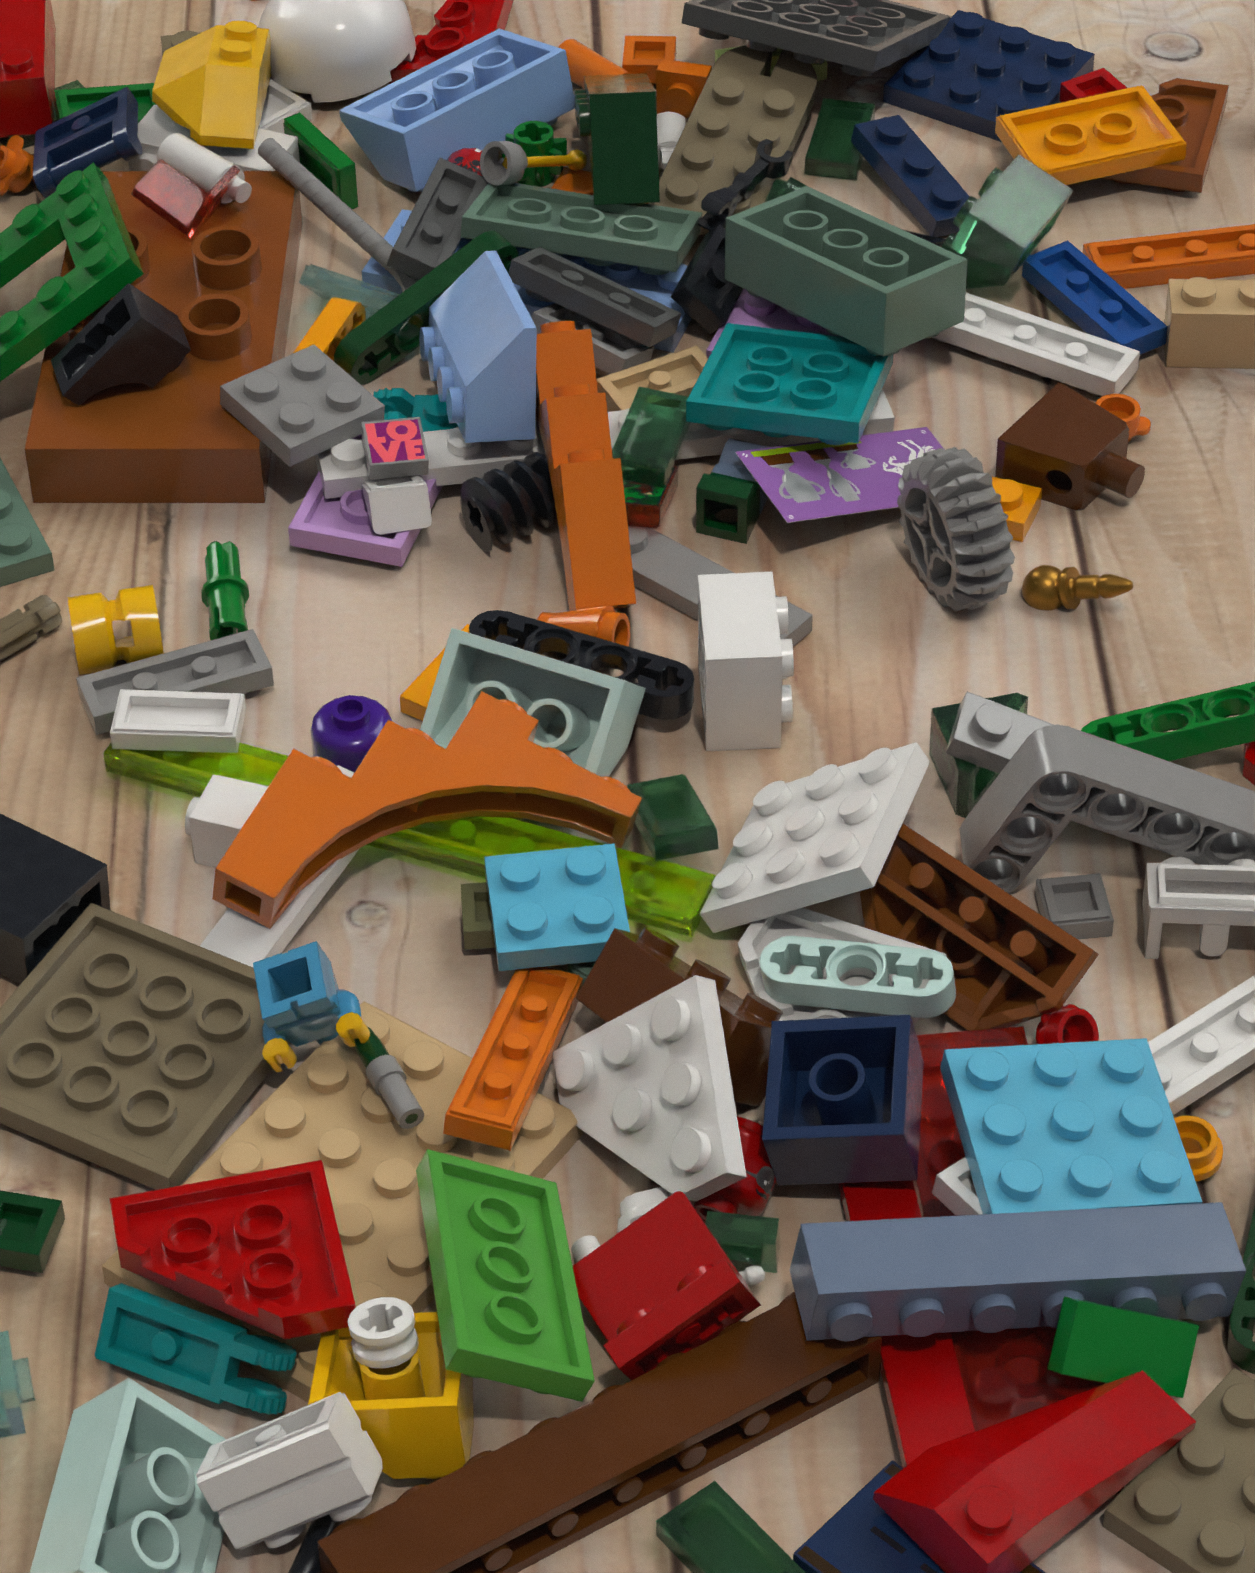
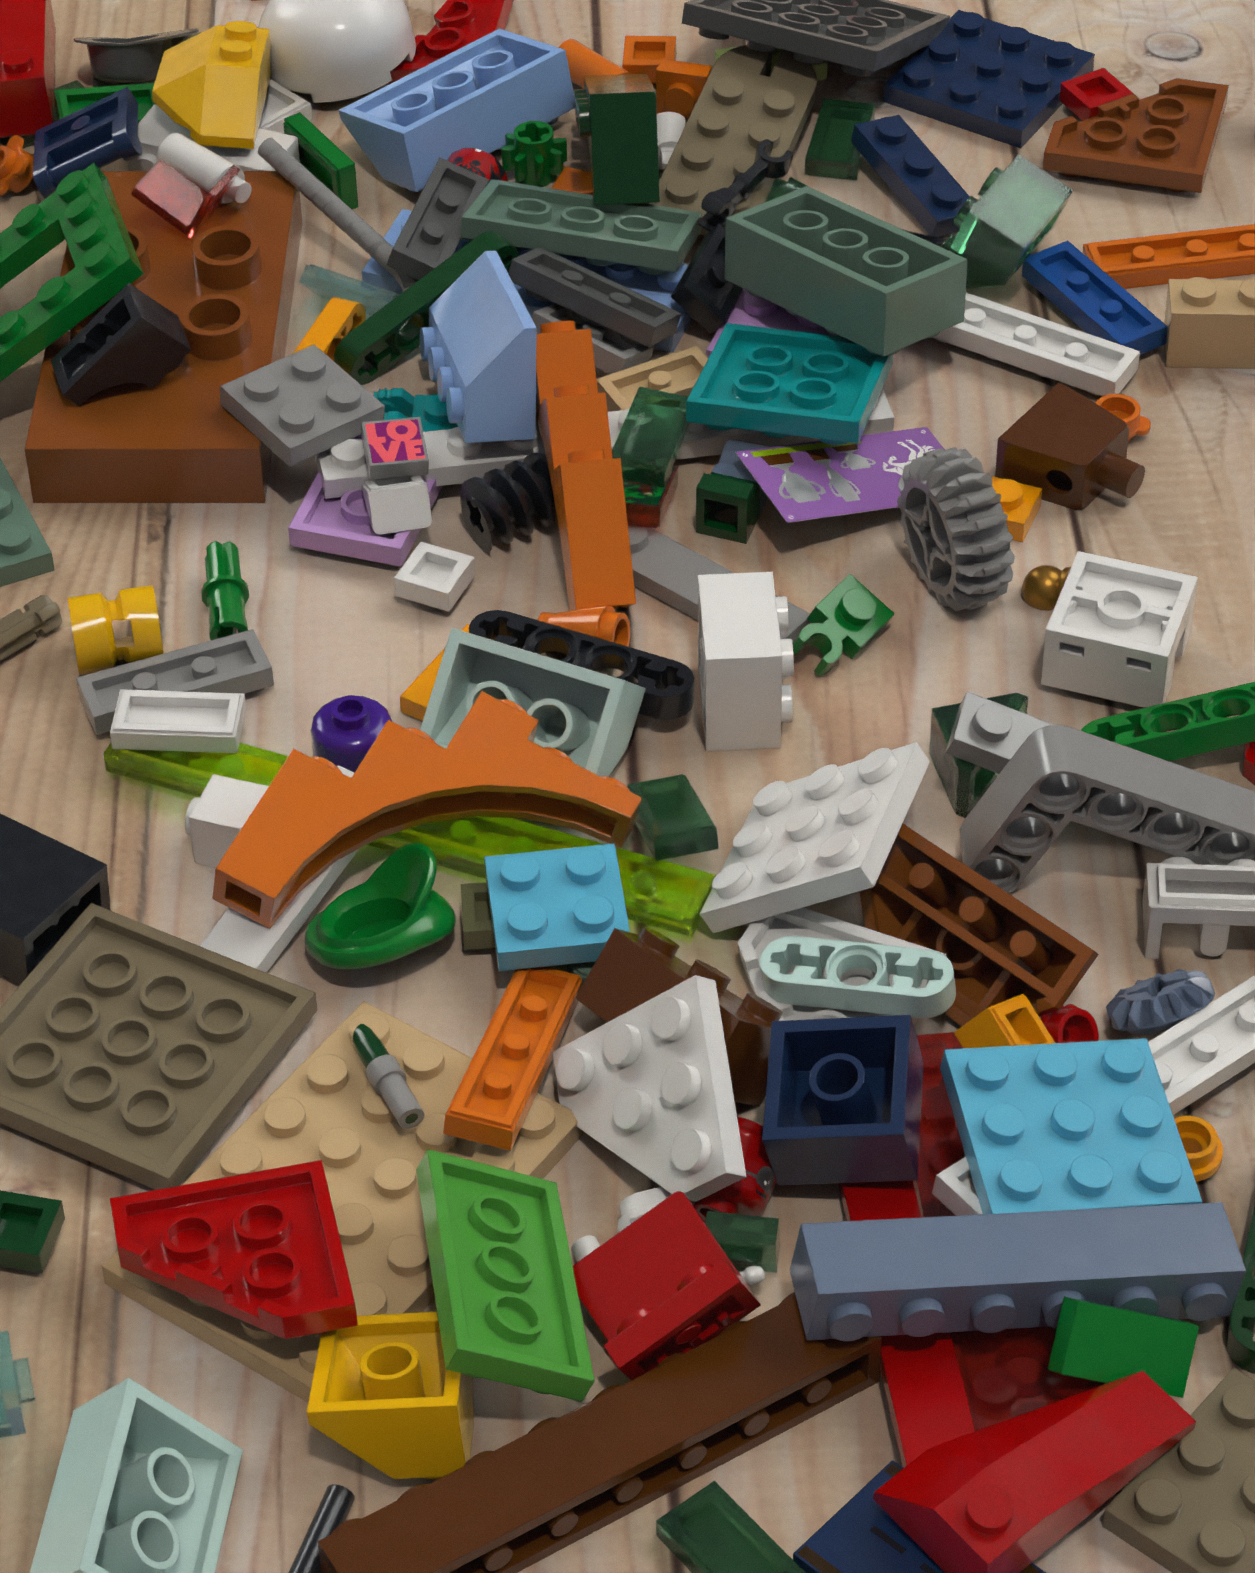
teal hinge [94,1283,297,1415] -> none
white brick [196,1392,383,1550] -> none
dark azure piece [253,941,370,1072] -> none
white bush [348,1297,419,1369] -> none
light grey hinge [480,141,587,185] -> none
light orange tile [995,85,1187,192] -> none
light grey tile [1035,873,1114,939] -> none
none -> dark grey piece [74,28,199,87]
none -> green piece [304,843,456,970]
none -> white plate [394,542,475,612]
none -> green plate [792,574,895,676]
none -> light orange slope [954,994,1055,1048]
none -> white piece [1041,551,1198,708]
none -> sand blue gear [1106,969,1215,1035]

